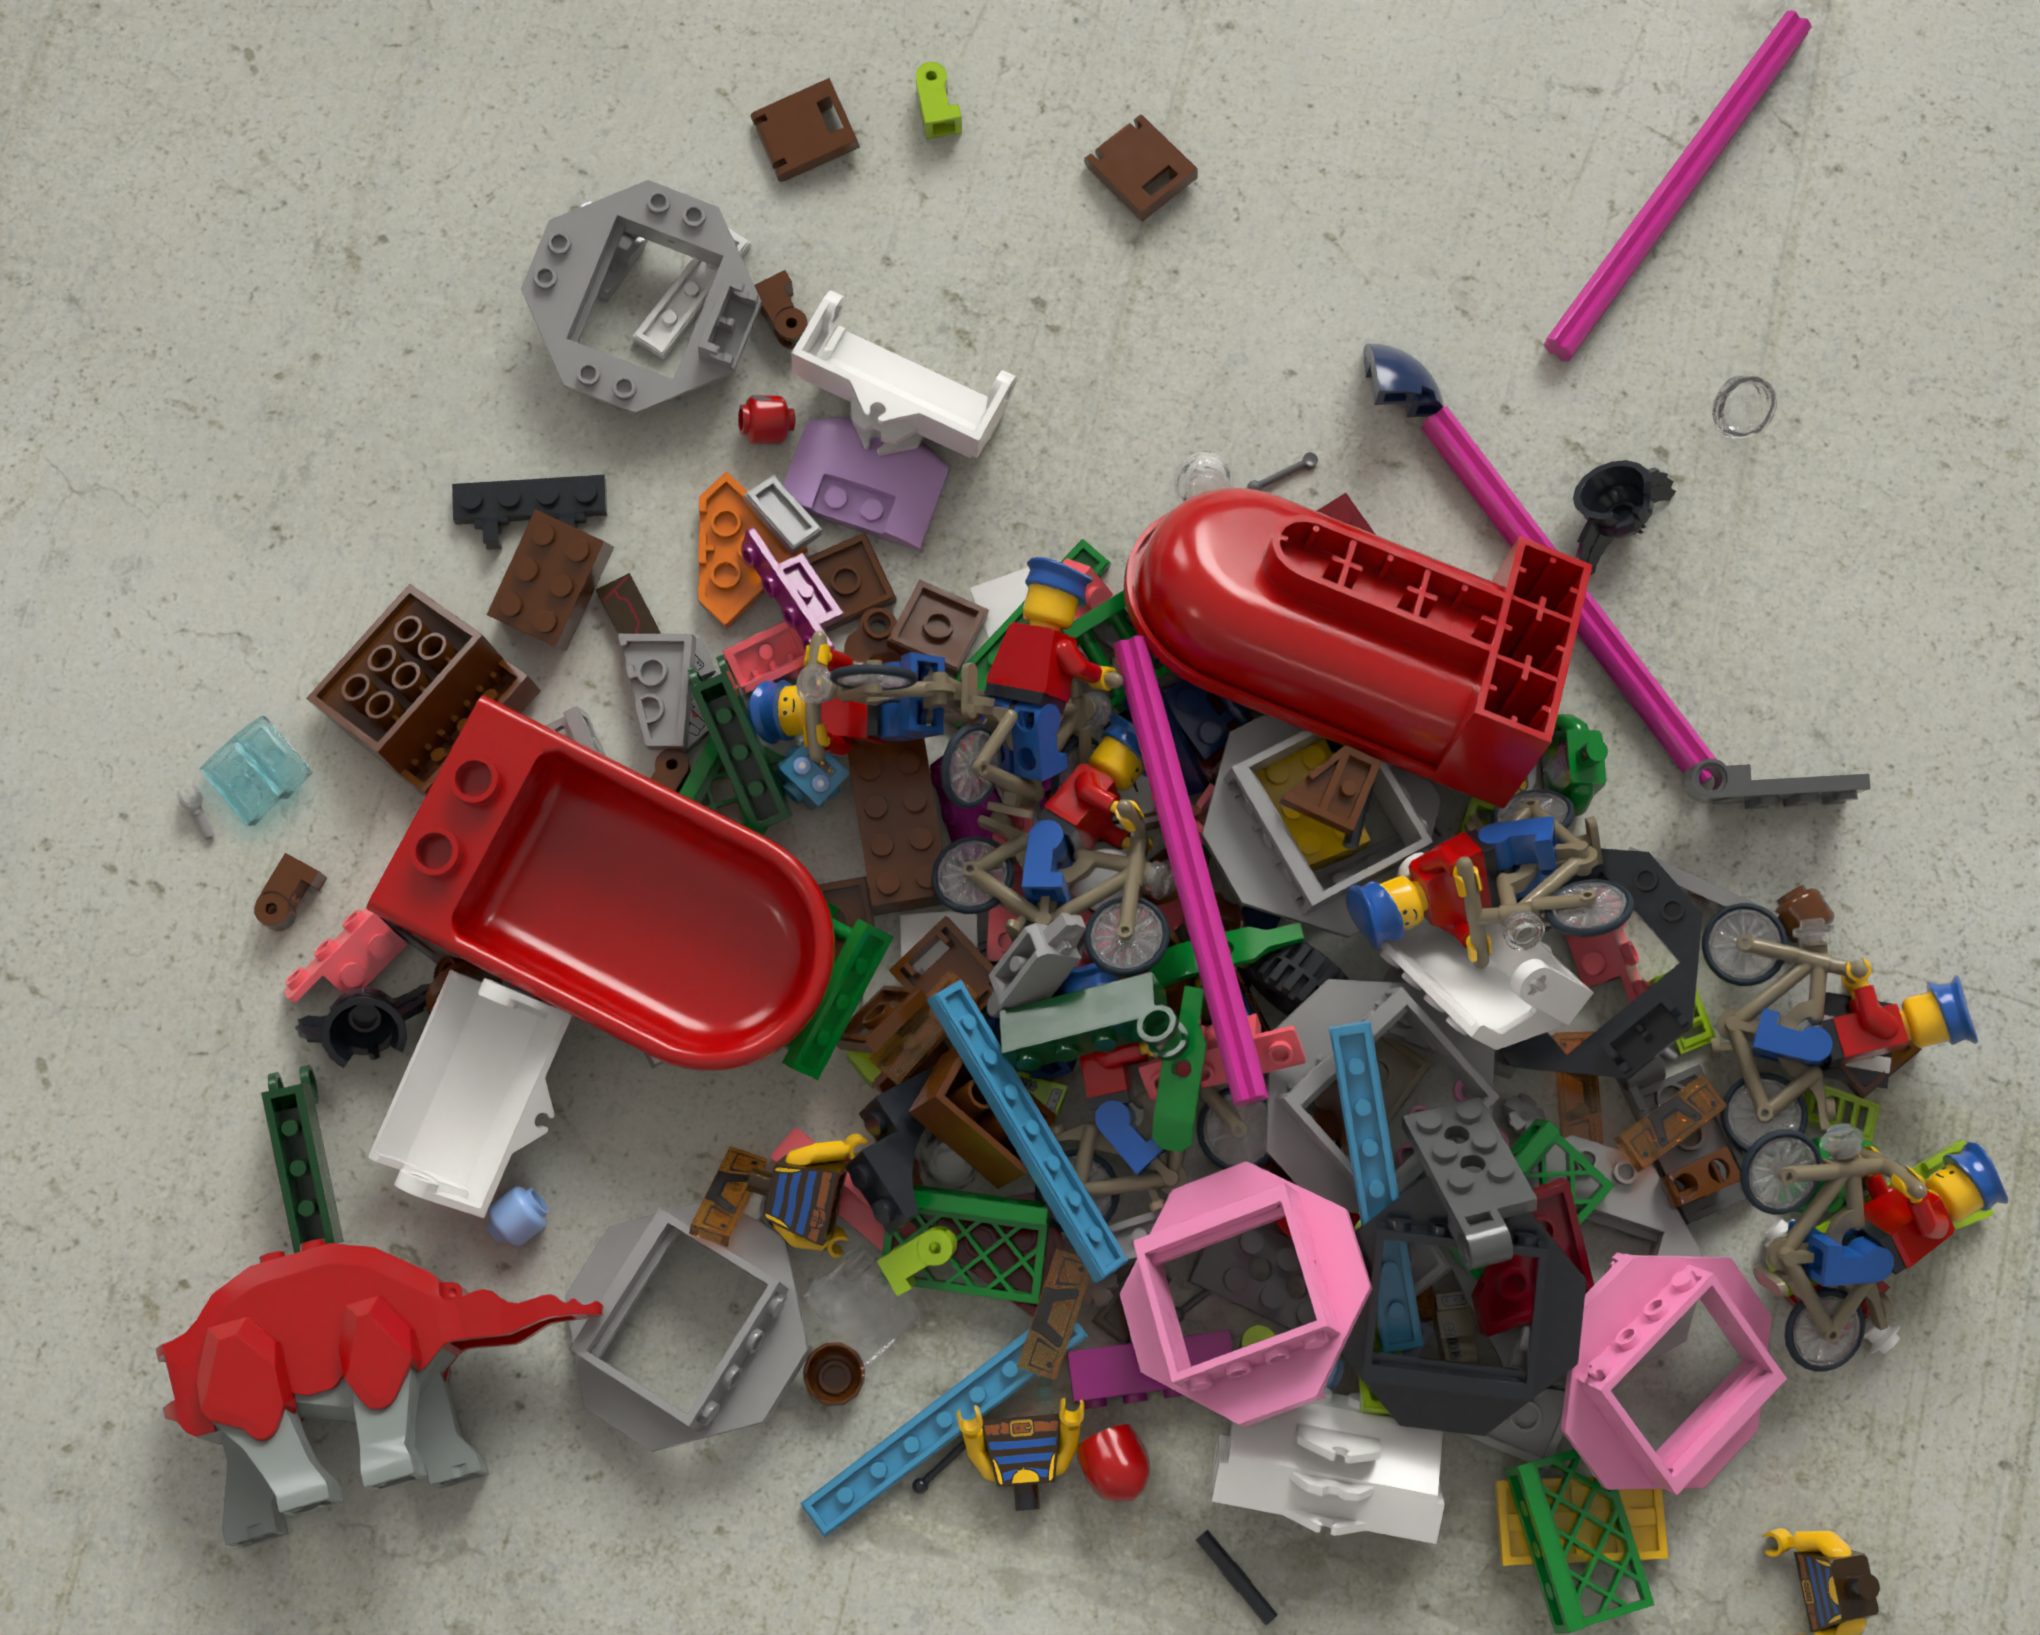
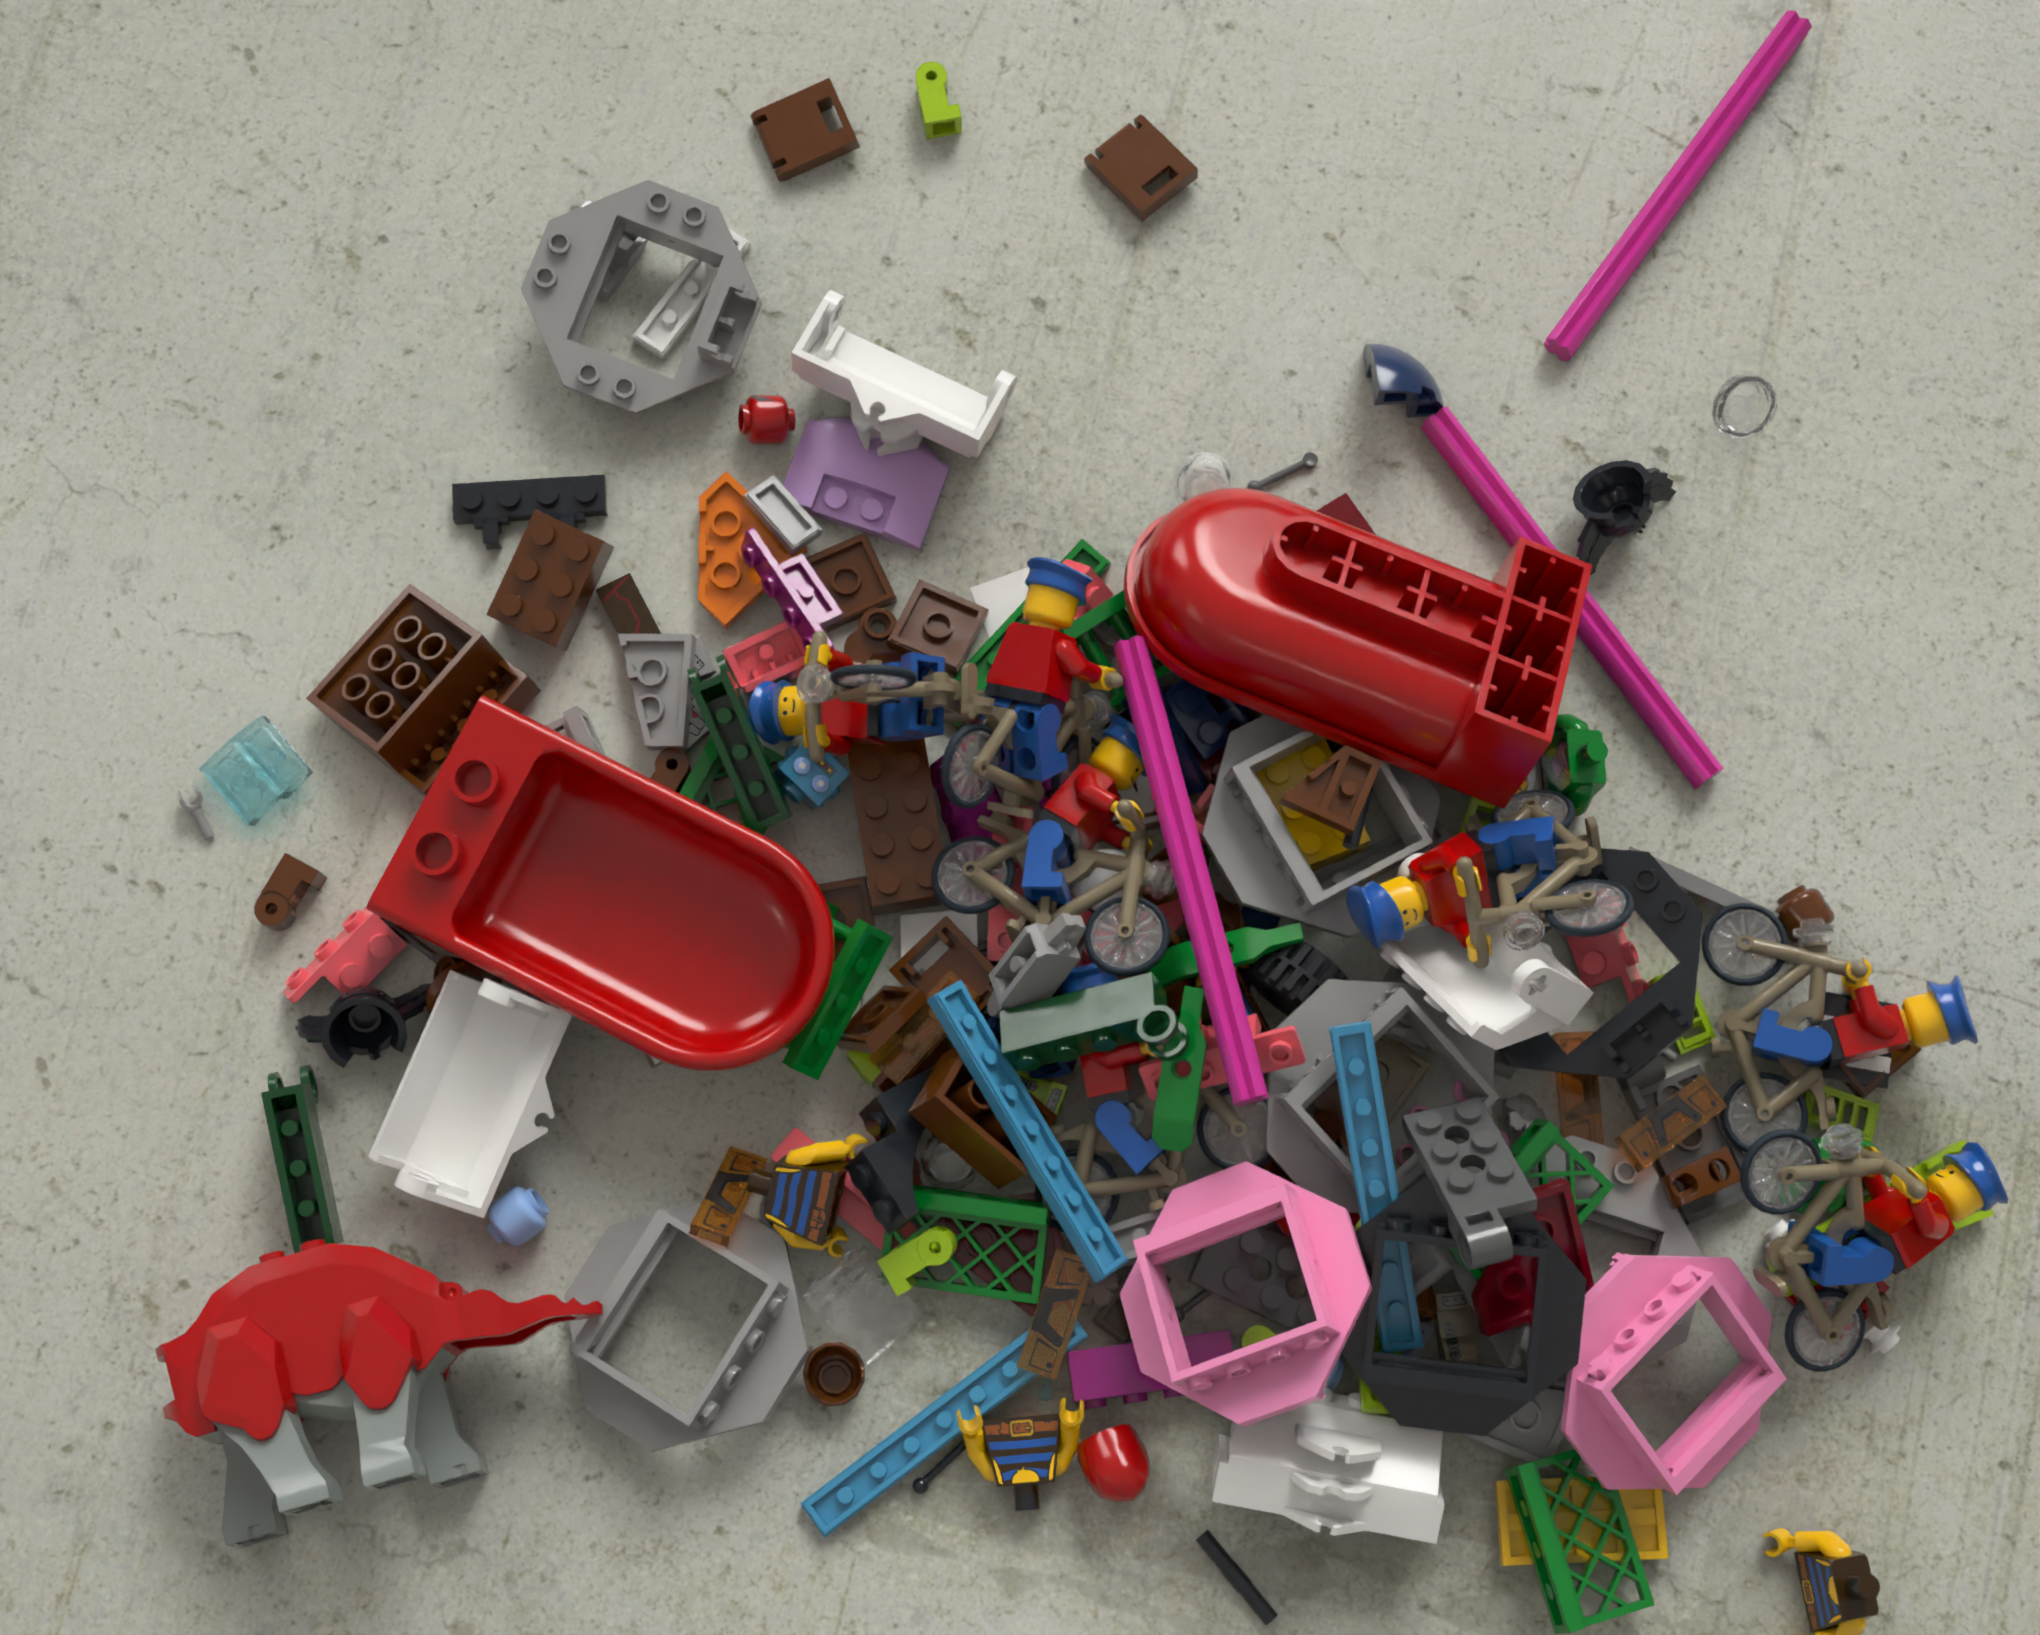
reddish brown leg [754,270,808,349] -> none
dark grey hinge [1682,759,1871,809] -> none

